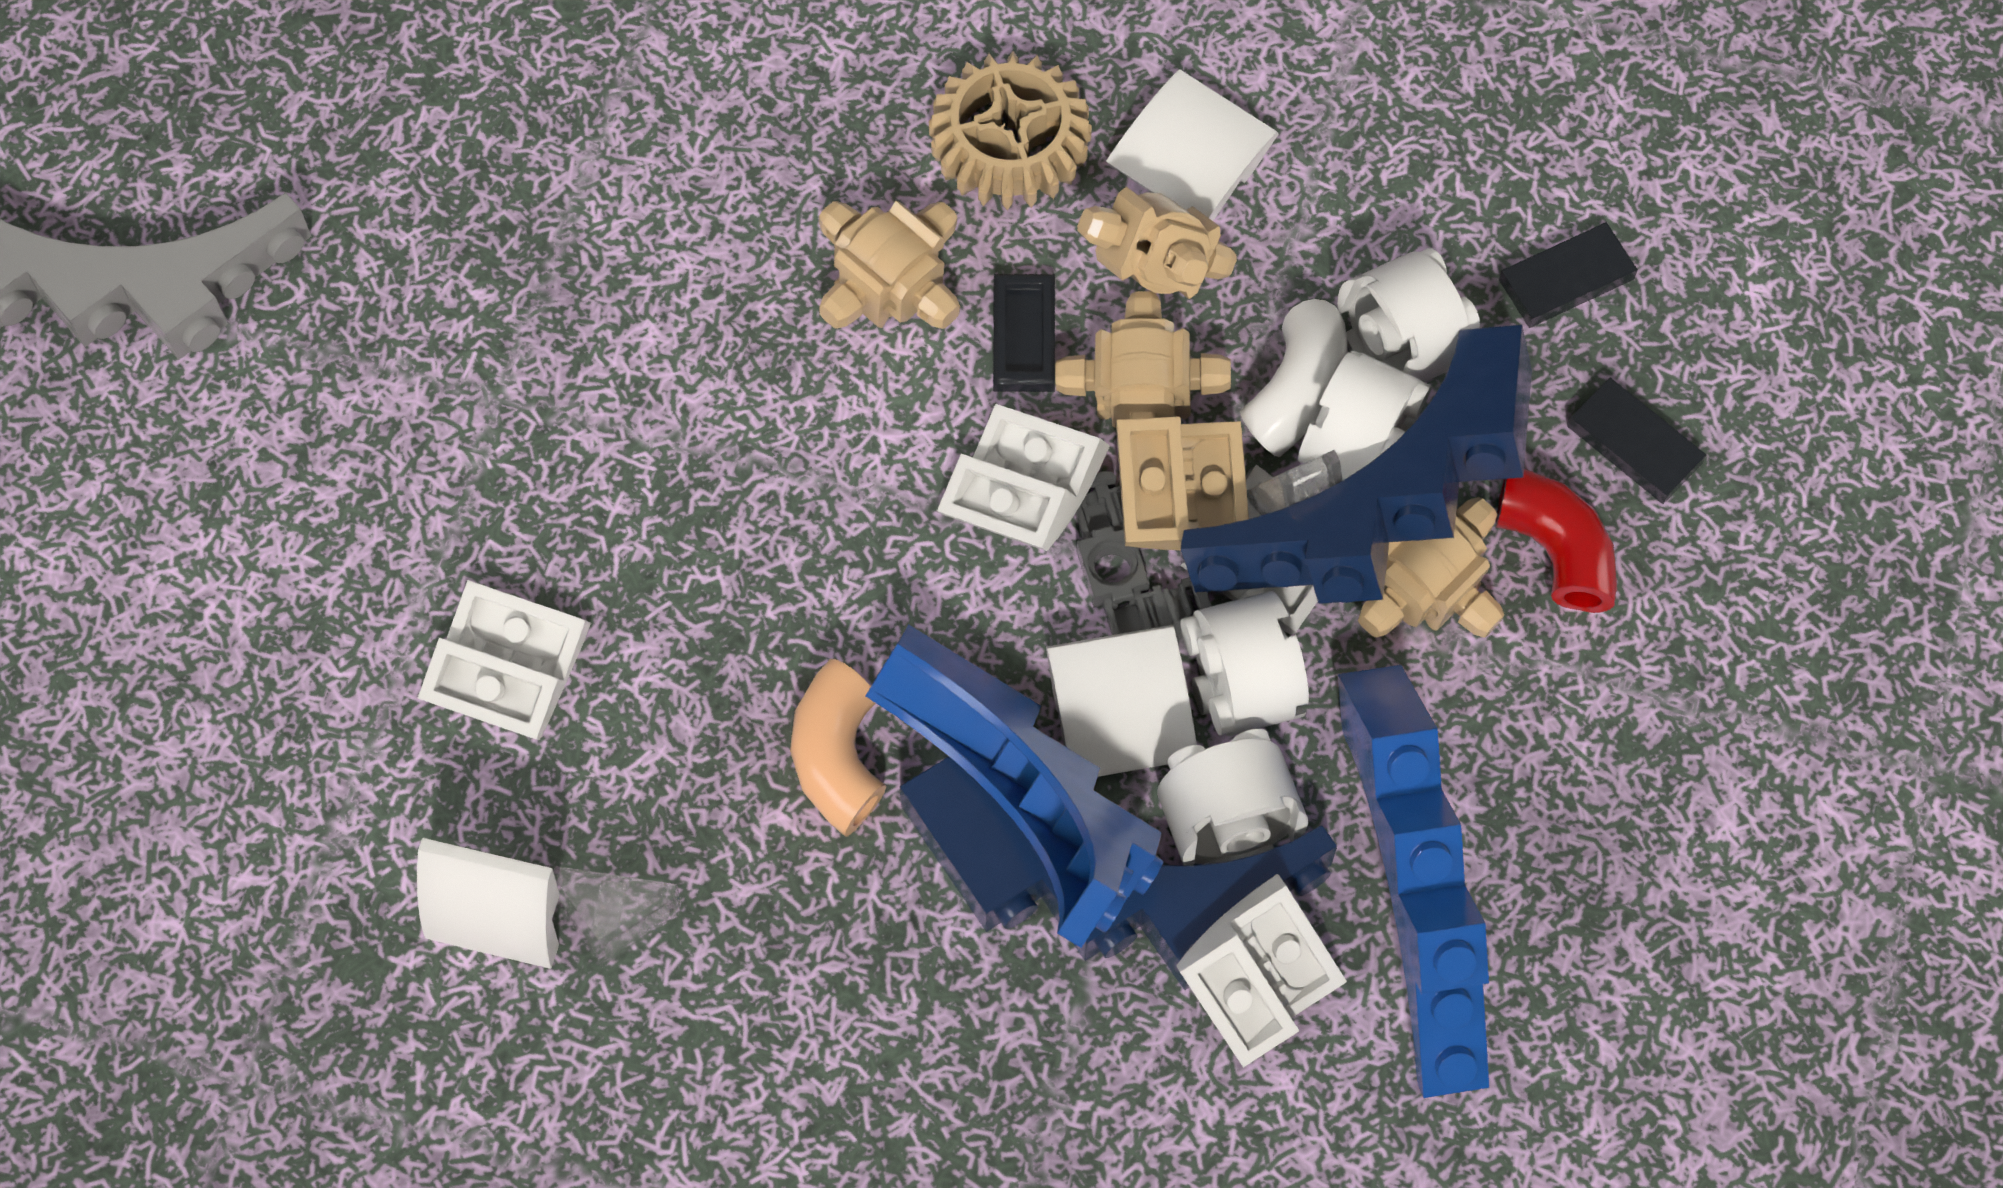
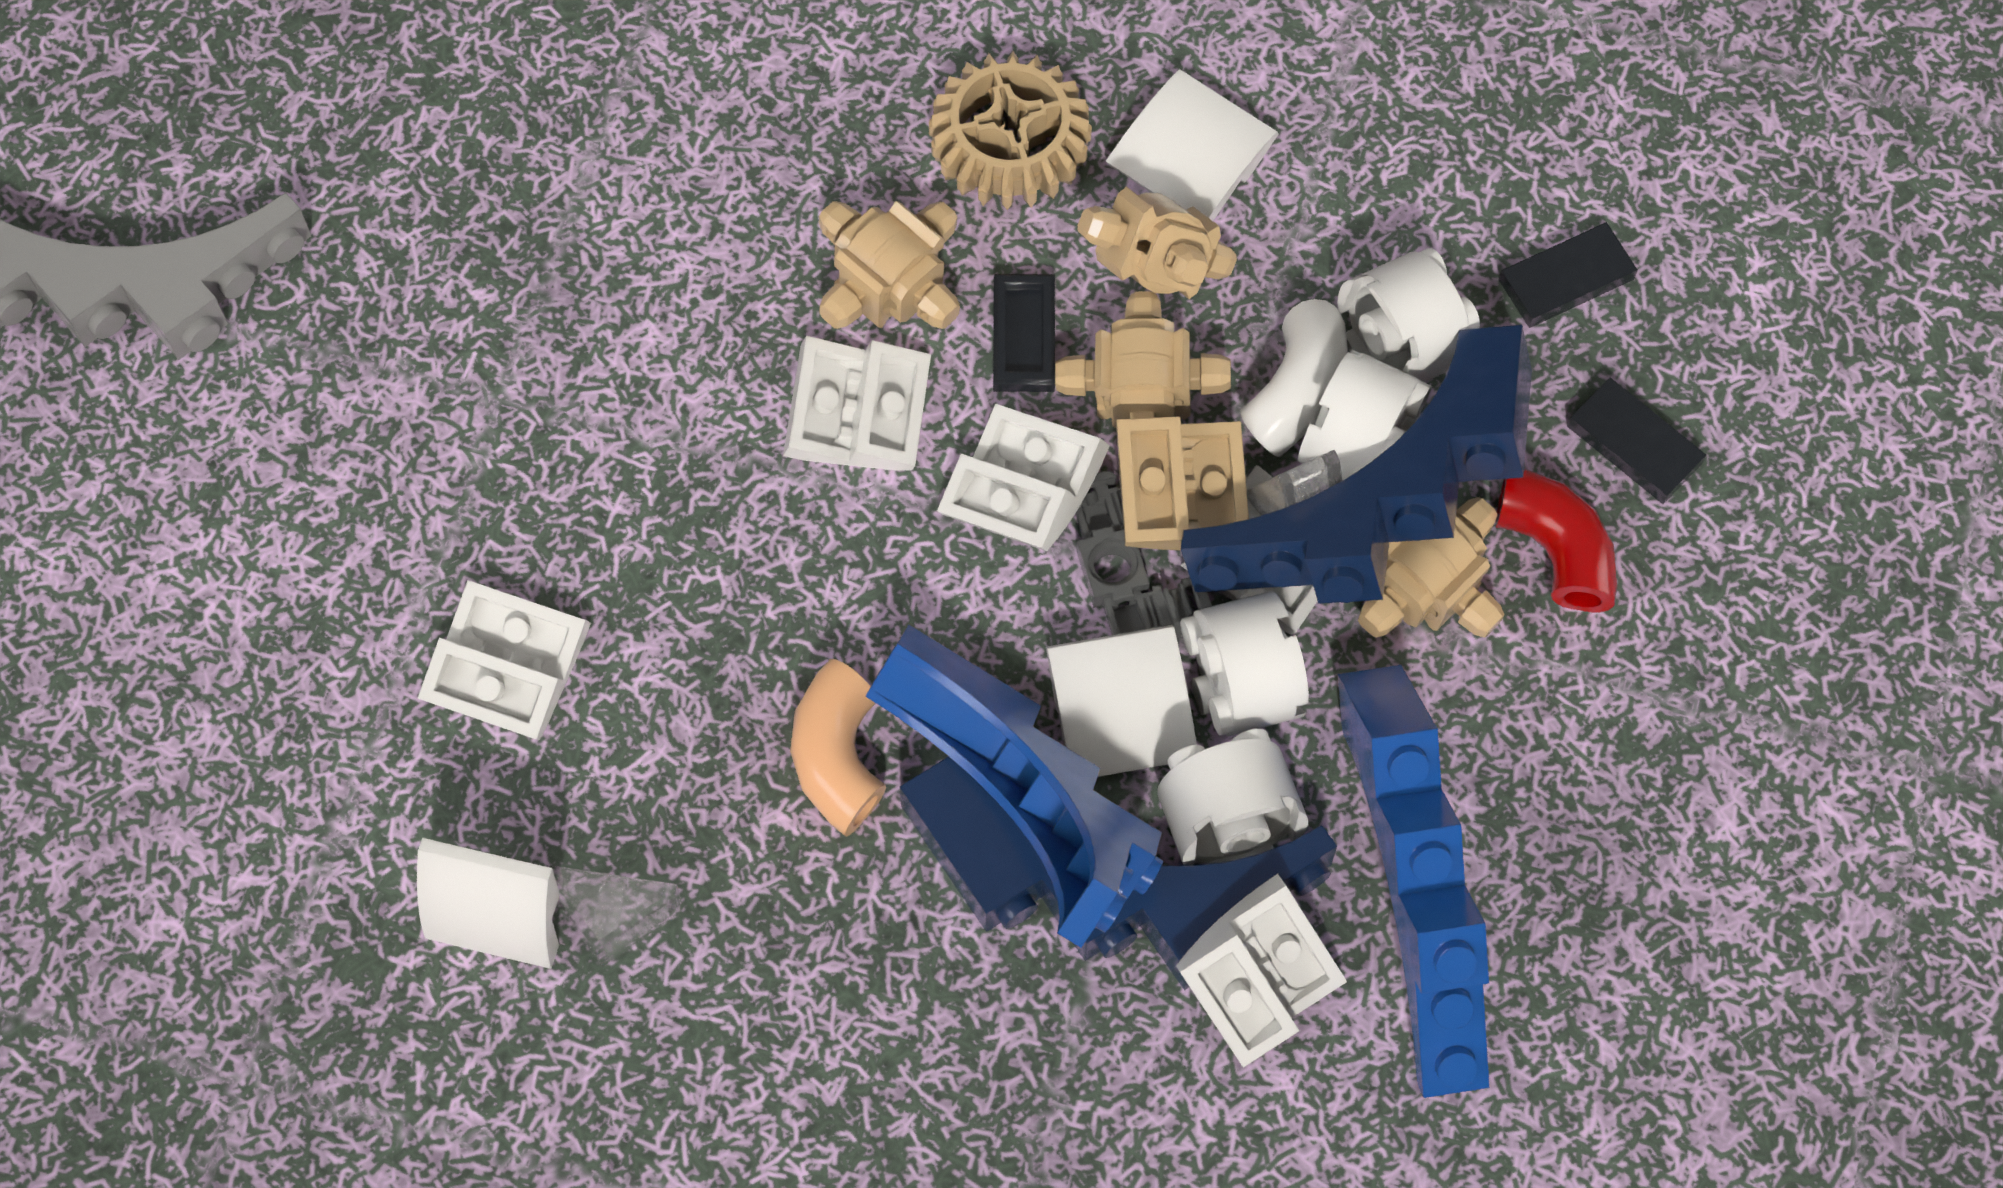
none -> white slope [783,336,931,471]

